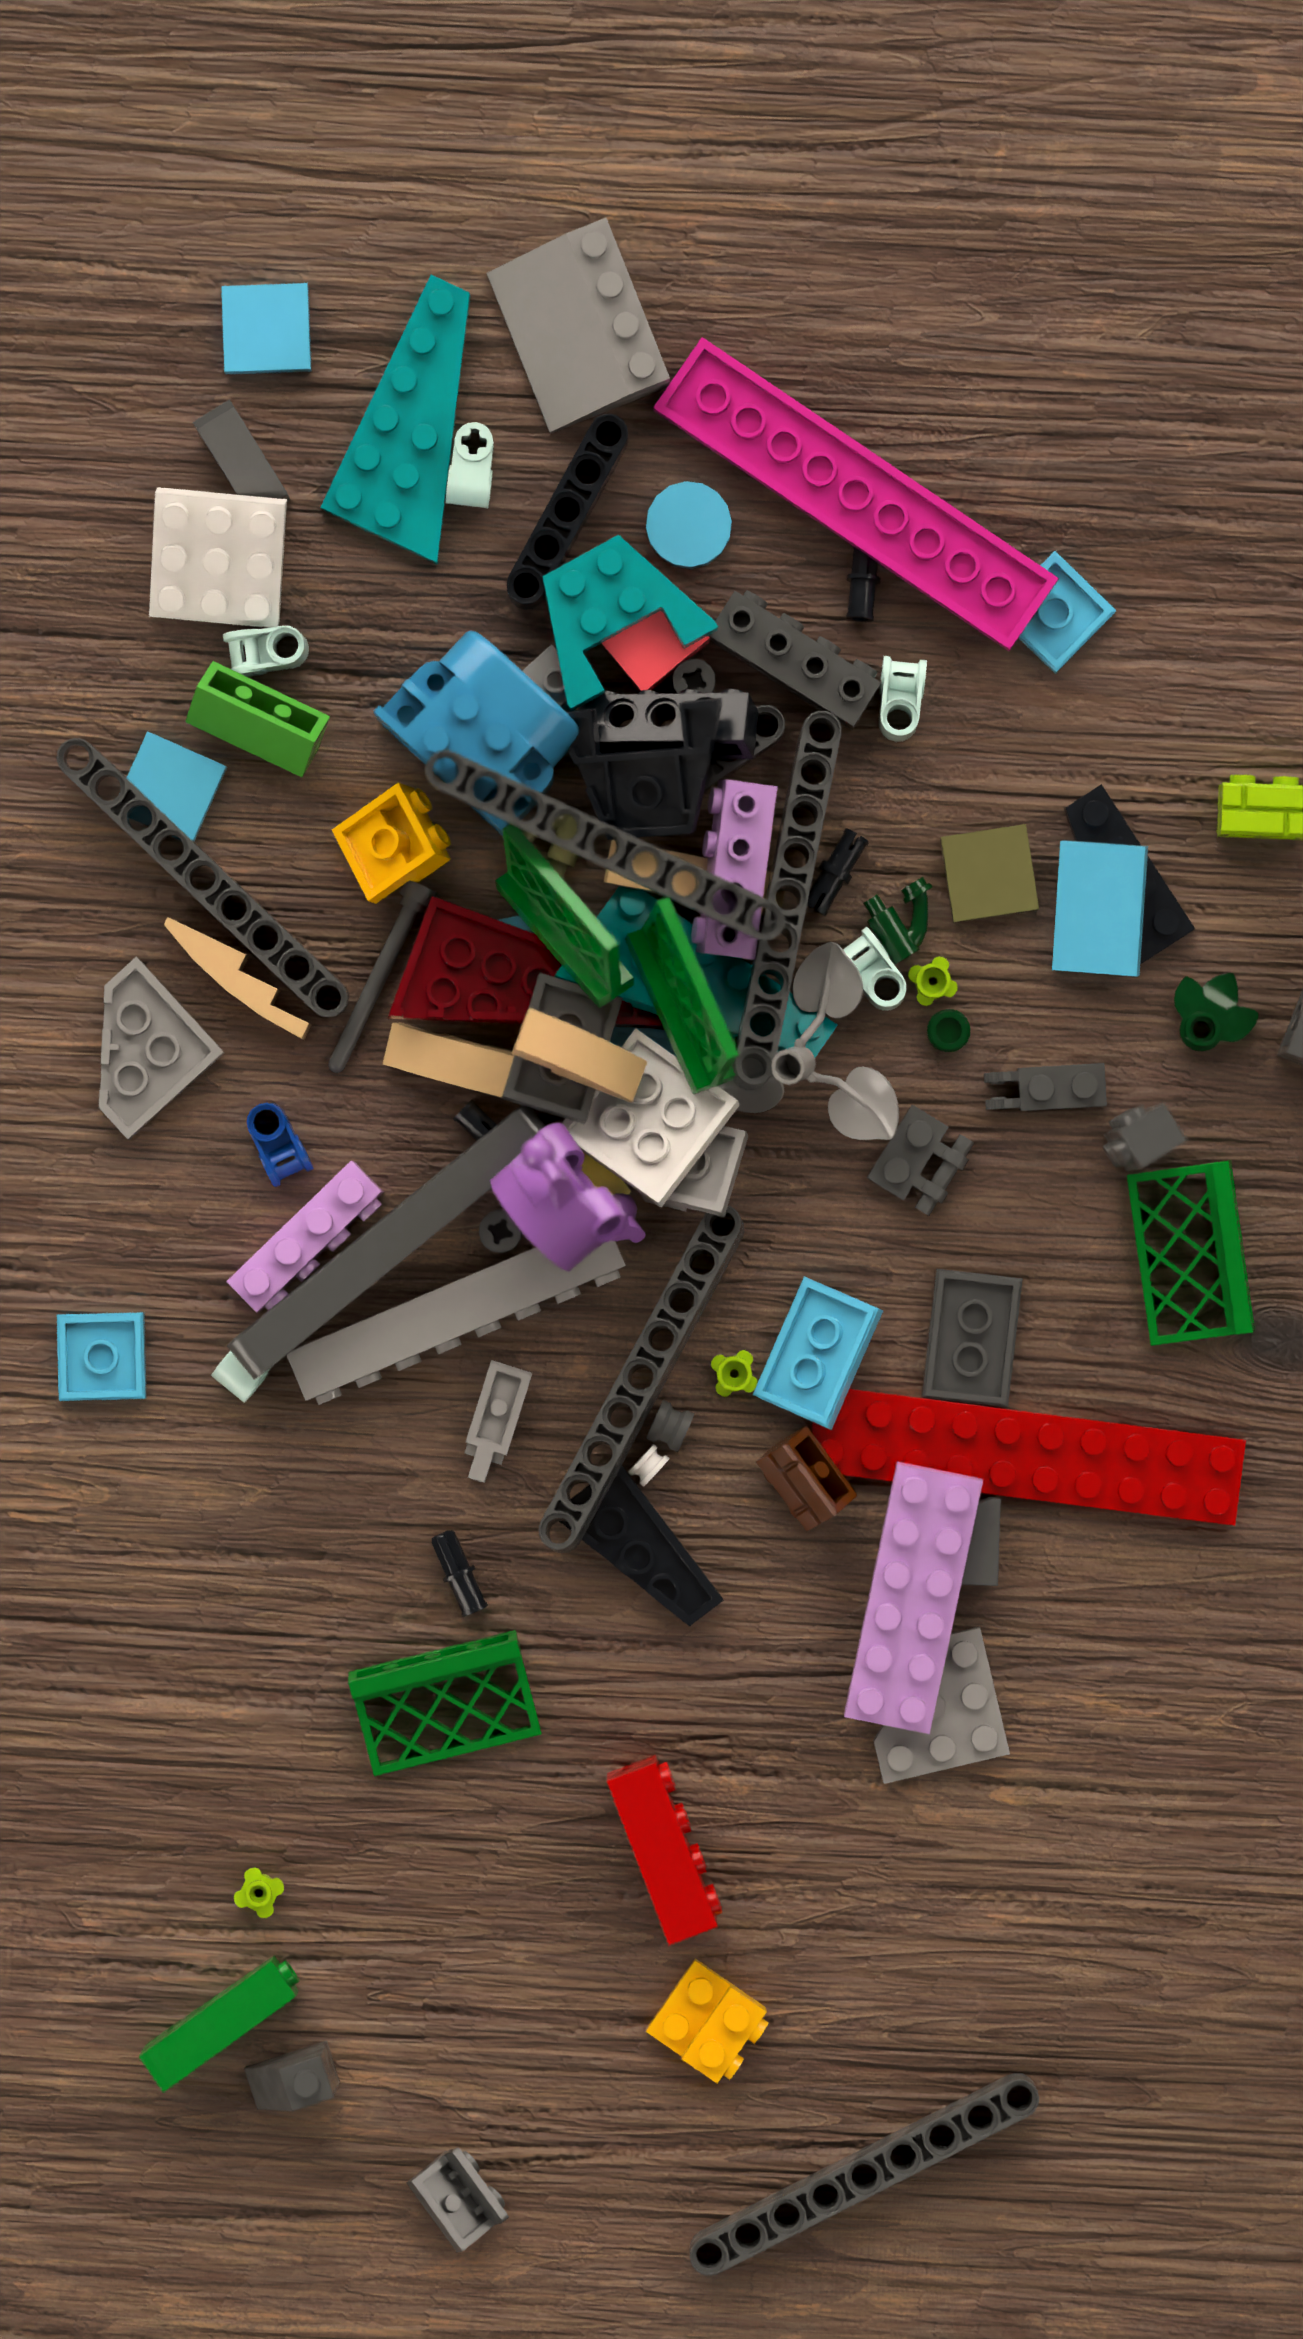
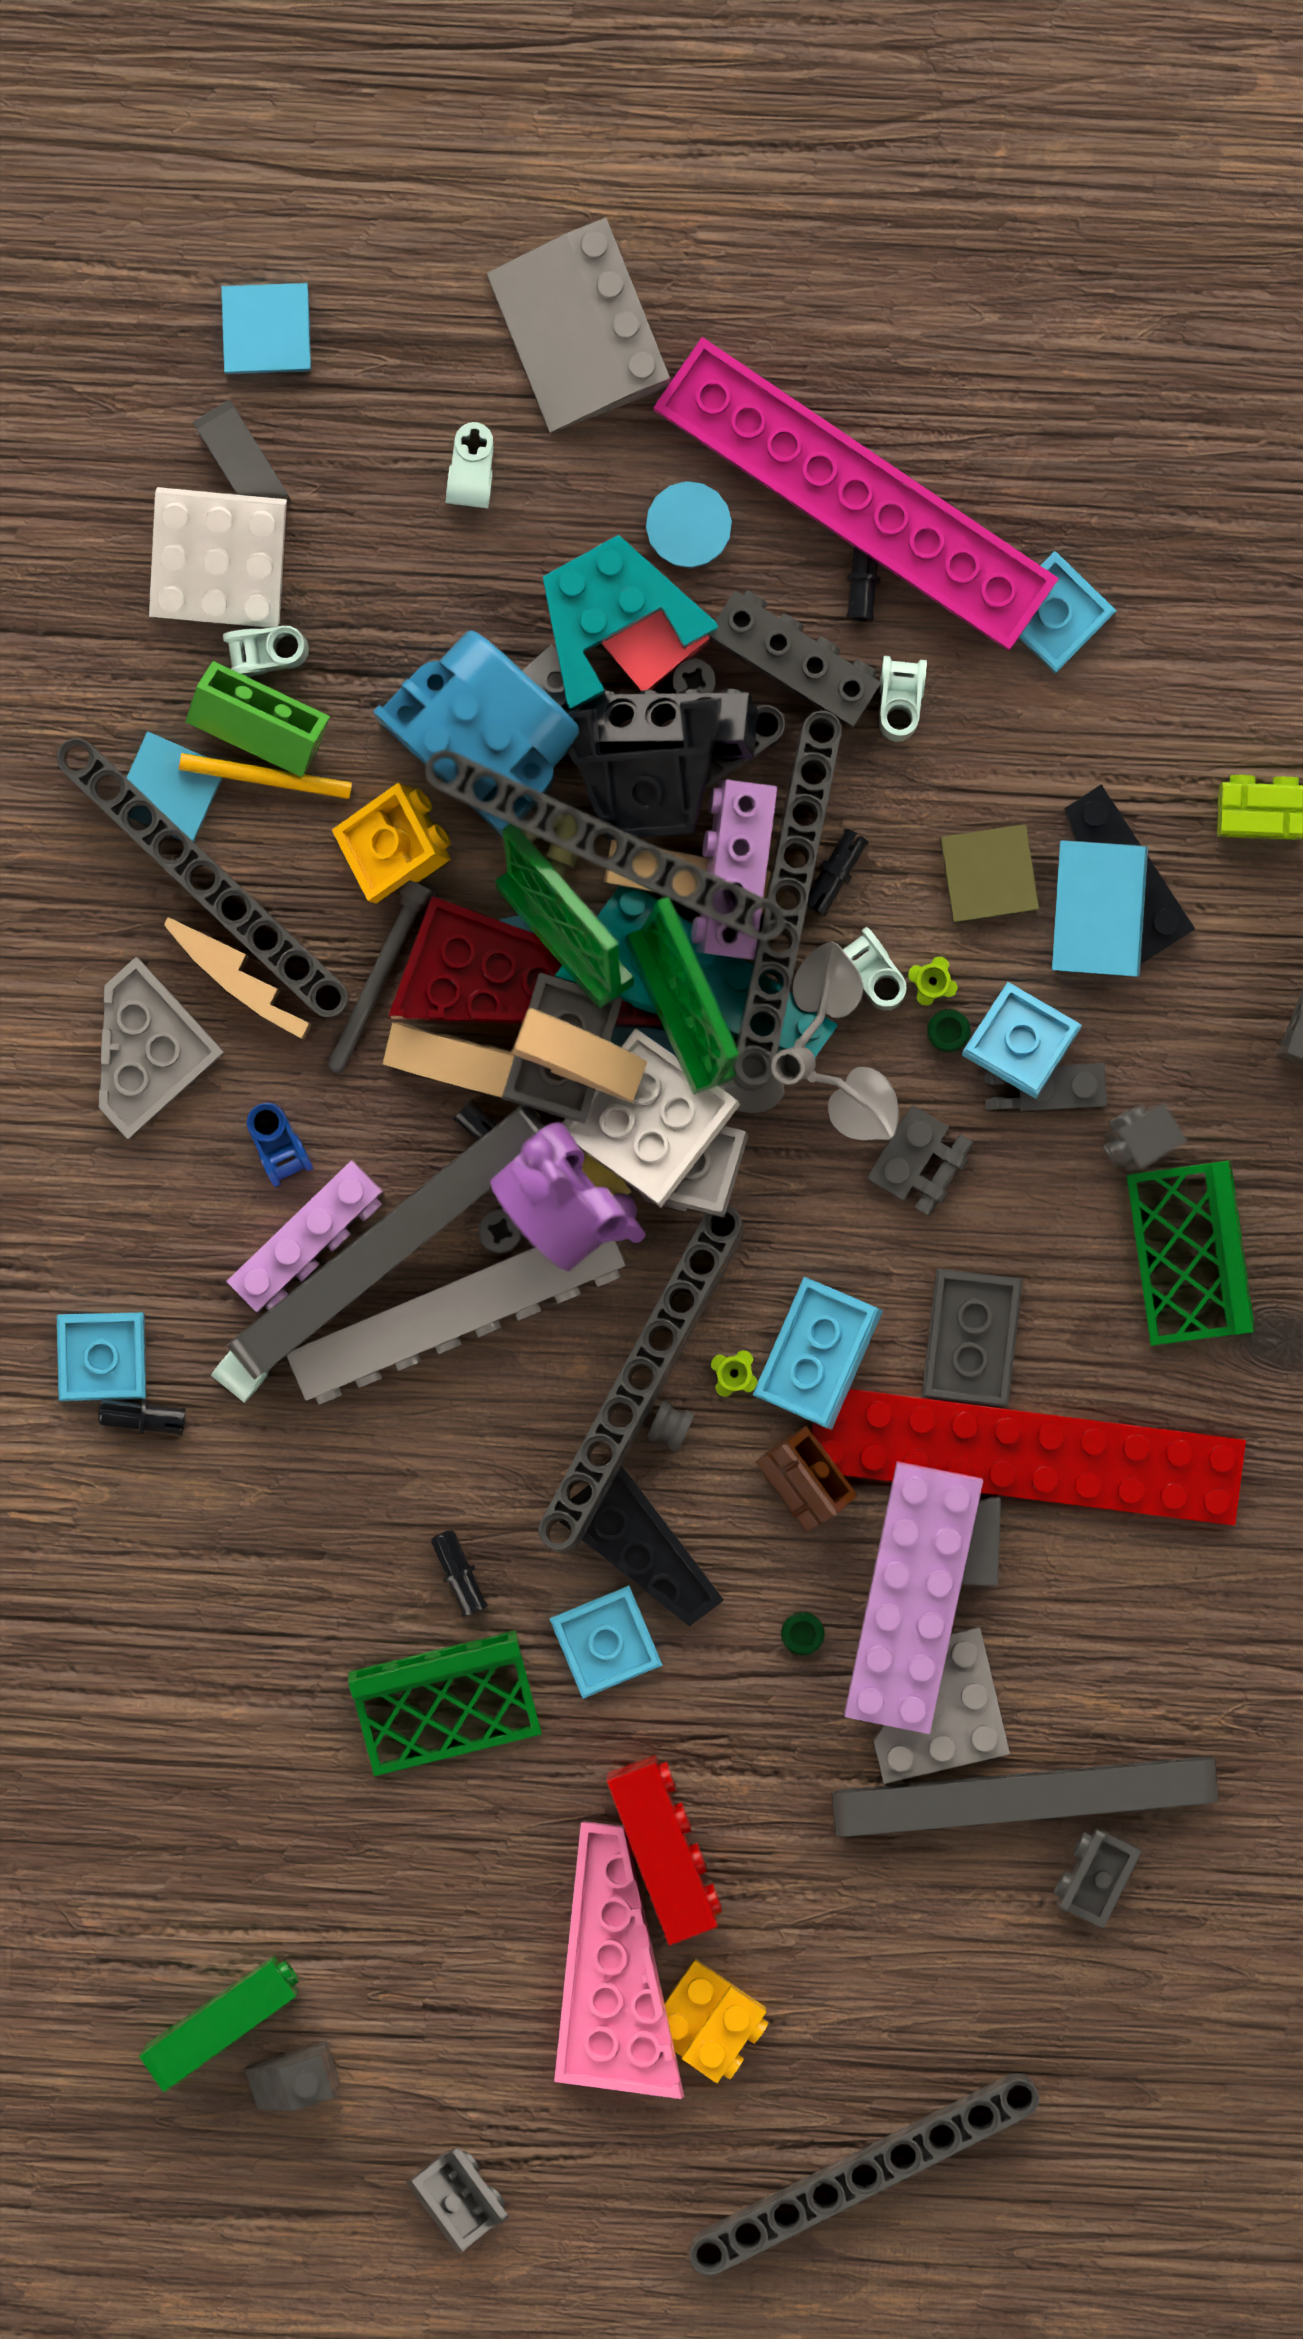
lime plate [234,1867,284,1918] -> none
teal wing [320,275,470,565] -> none
light grey hinge [464,1360,533,1483] -> none
black beam [507,414,628,609] -> none
white bush [628,1444,670,1487] -> none
dark green plant [863,877,933,965] -> none
dark green plate [1174,973,1259,1052] -> none
none -> black axle [98,1400,186,1436]
none -> yellow bar [178,753,352,799]
none -> medium azure tile [550,1585,662,1699]
none -> bright pink wing [554,1821,684,2099]
none -> dark green tile [781,1611,825,1656]
none -> dark grey beam [831,1757,1219,1836]
none -> medium azure tile [962,982,1082,1099]
none -> dark grey bracket [1053,1826,1142,1929]

